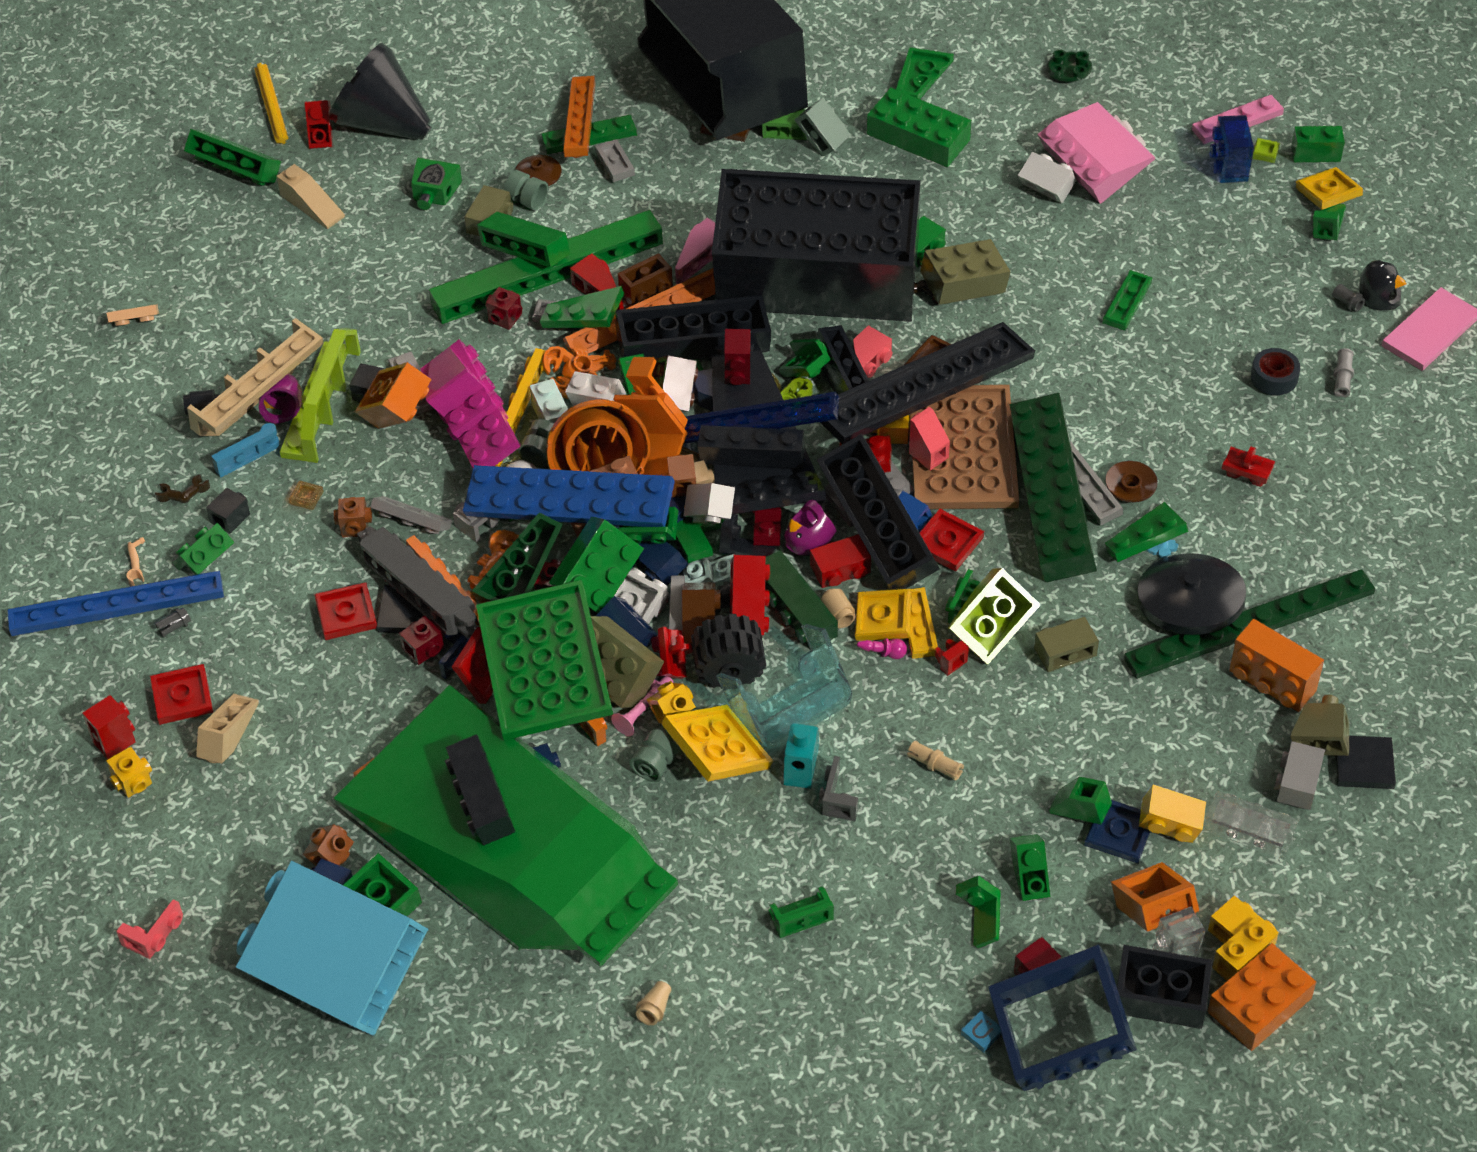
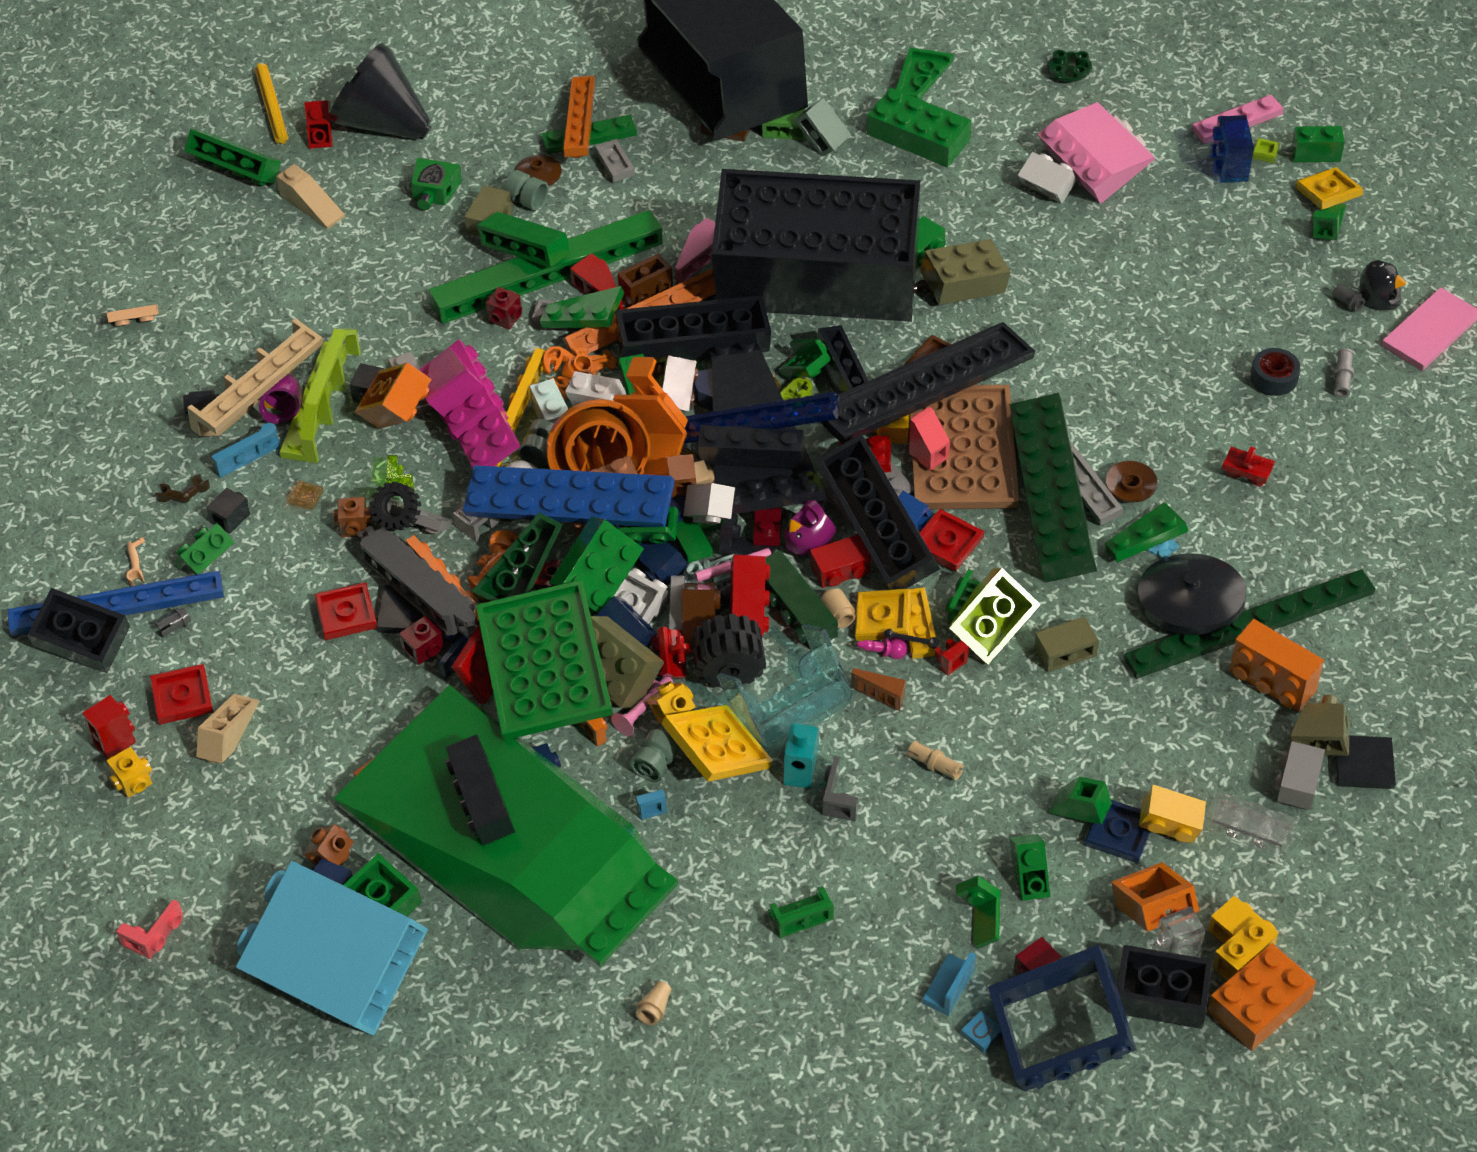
dark red brick [725,329,751,385] -> none
coral slope [853,325,893,378] -> none
green tile [1102,270,1153,331] -> none
none -> black brick [27,588,130,673]
none -> black tyre [370,482,421,530]
none -> clear neon green bracket [386,455,415,493]
none -> dark azure tile [636,789,667,820]
none -> bright pink bar [694,548,771,582]
none -> dark orange slope [851,668,906,711]
none -> black hinge [884,629,940,649]
none -> dark azure panel [922,952,976,1016]

